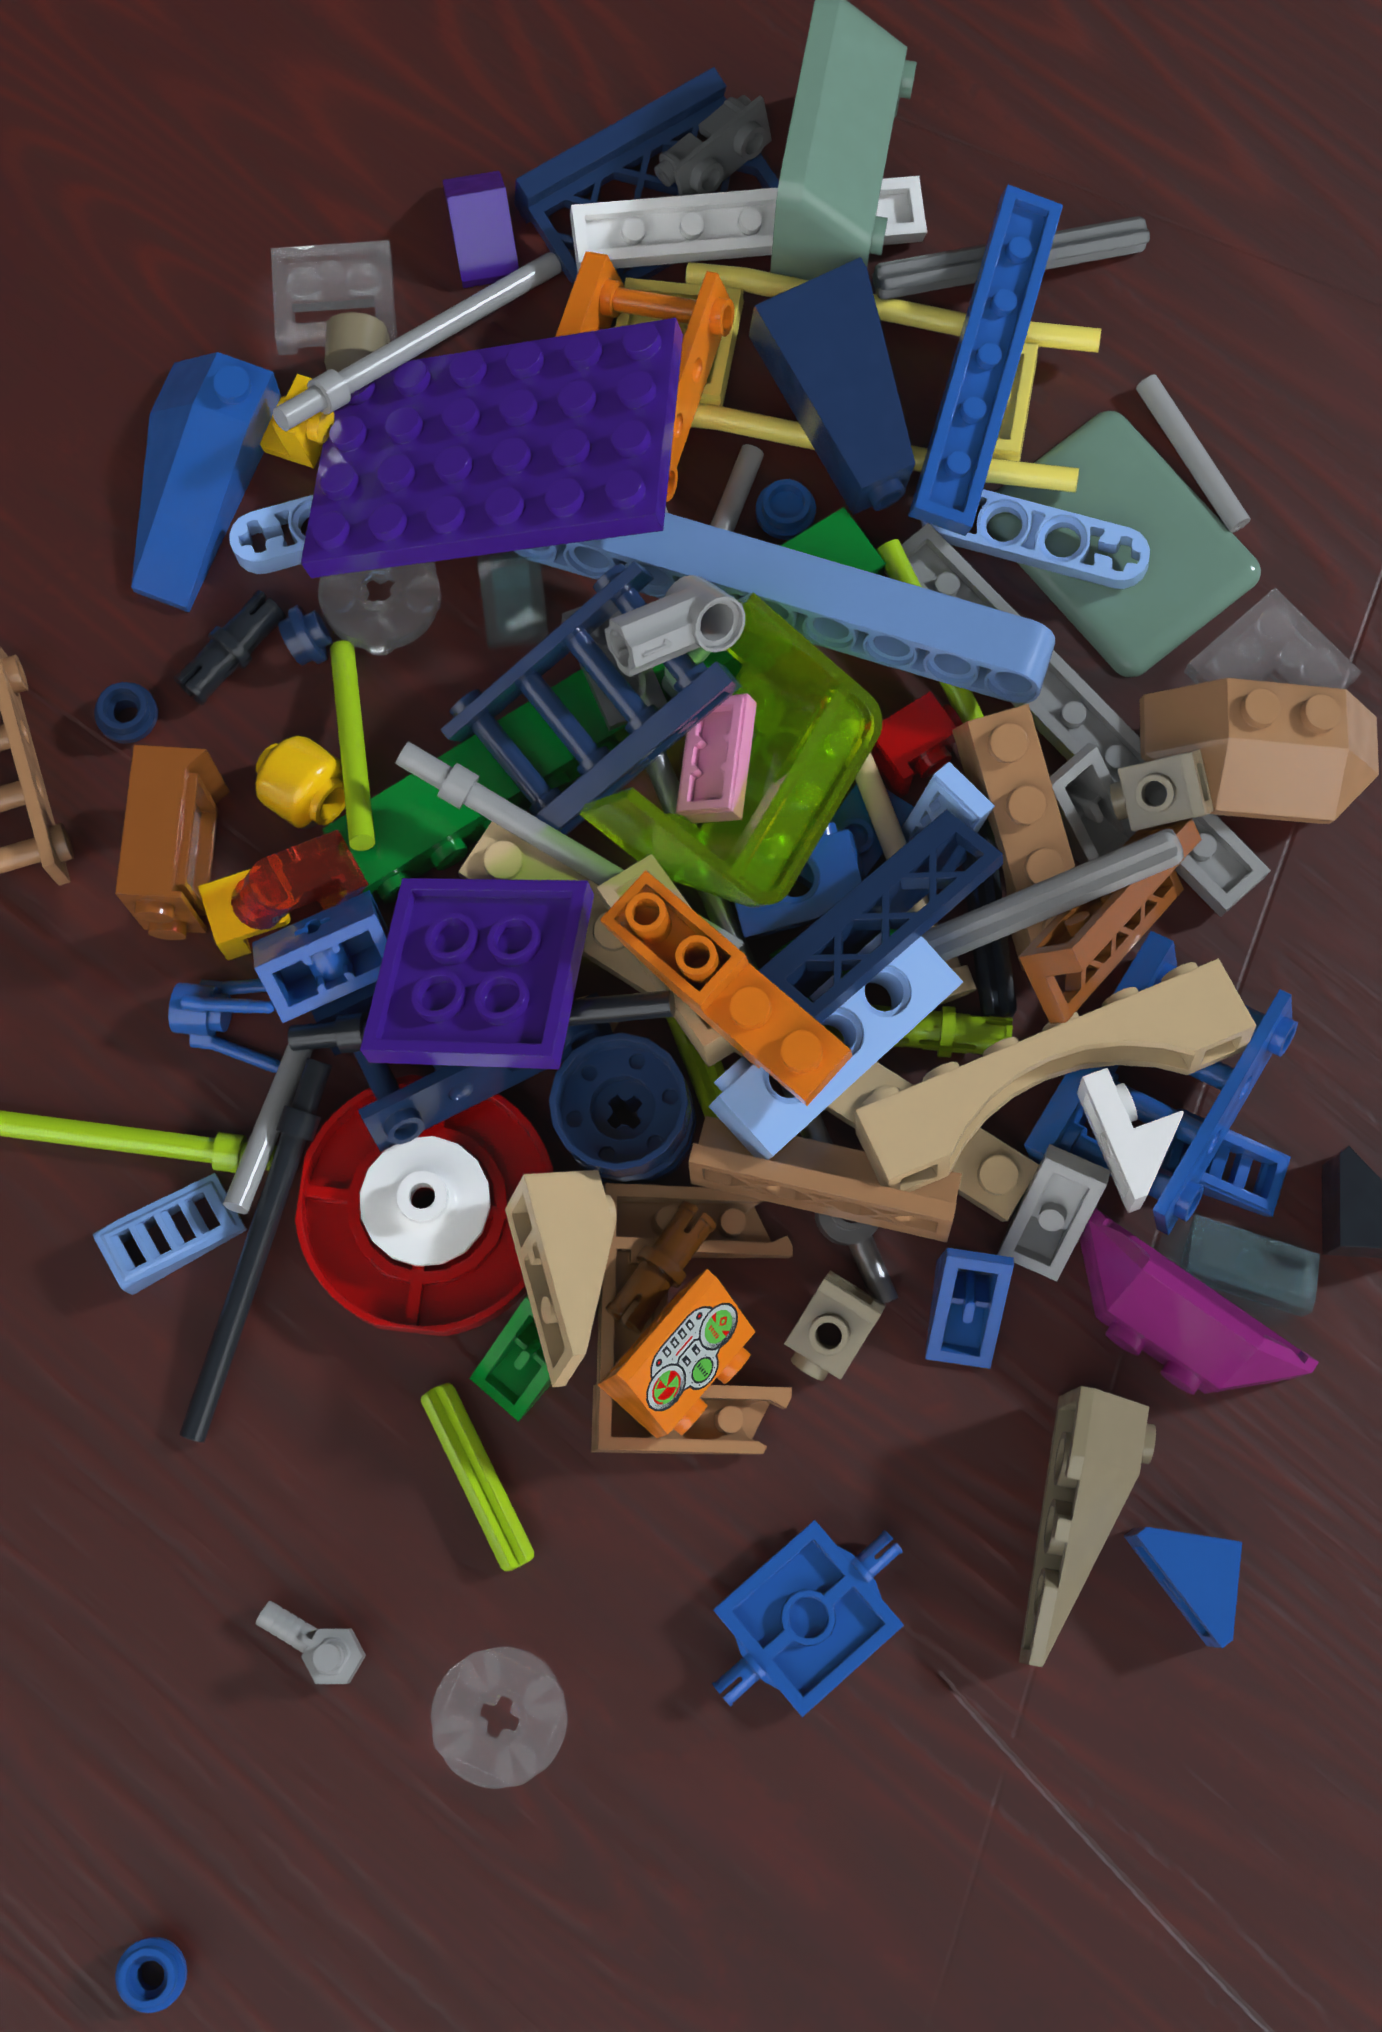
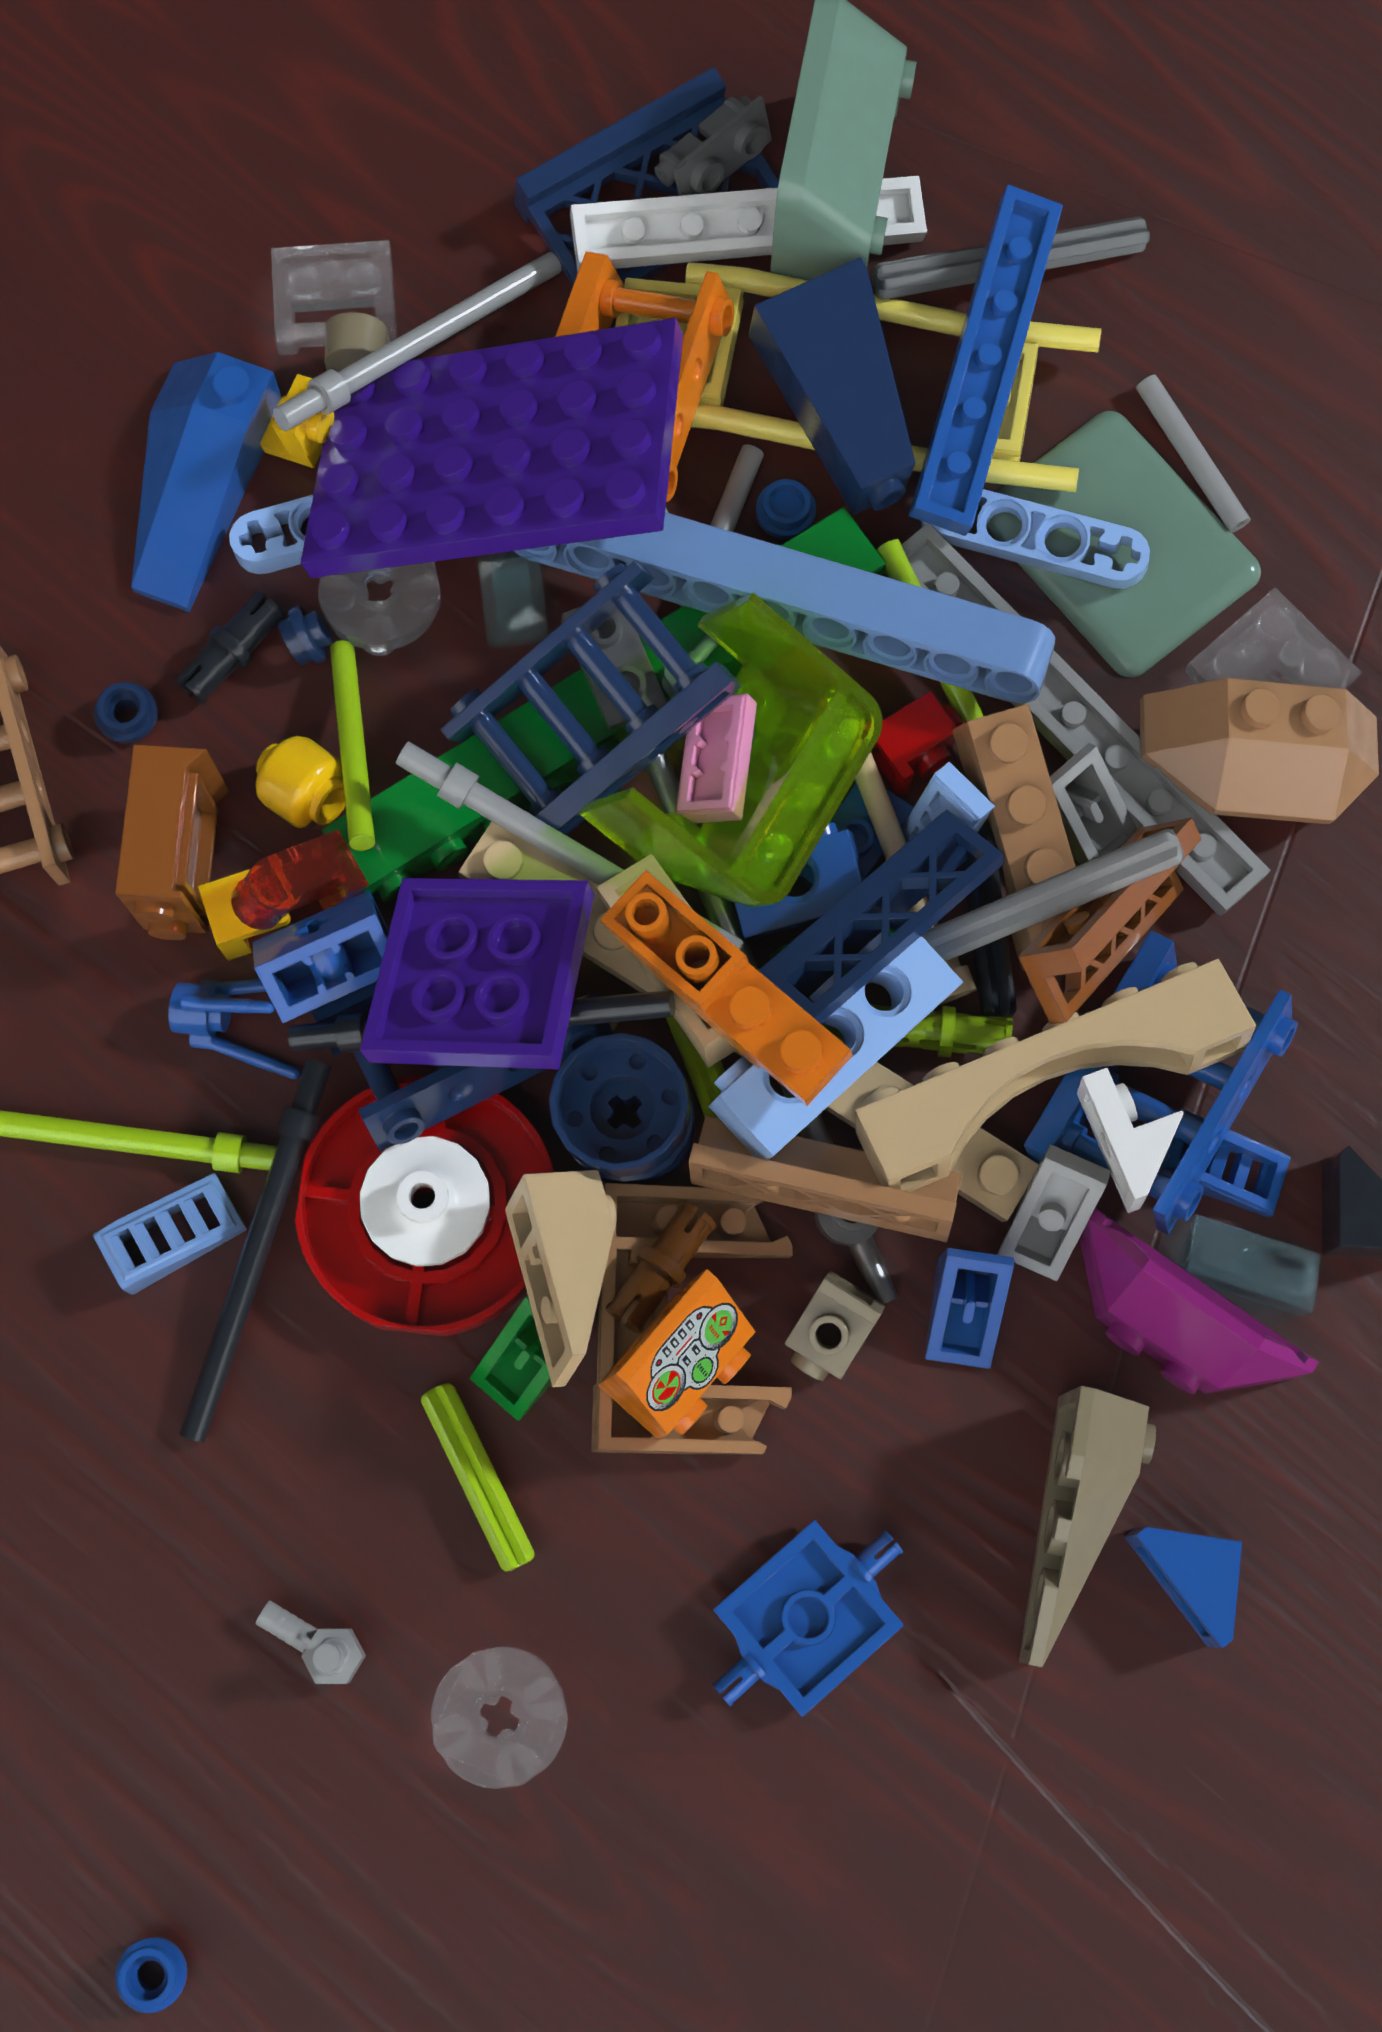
light grey bar [223,1043,314,1214] -> none
dark purple slope [442,171,519,288] -> none
light grey piece [604,575,745,677] -> none
dark tan brick [1110,749,1214,831] -> none

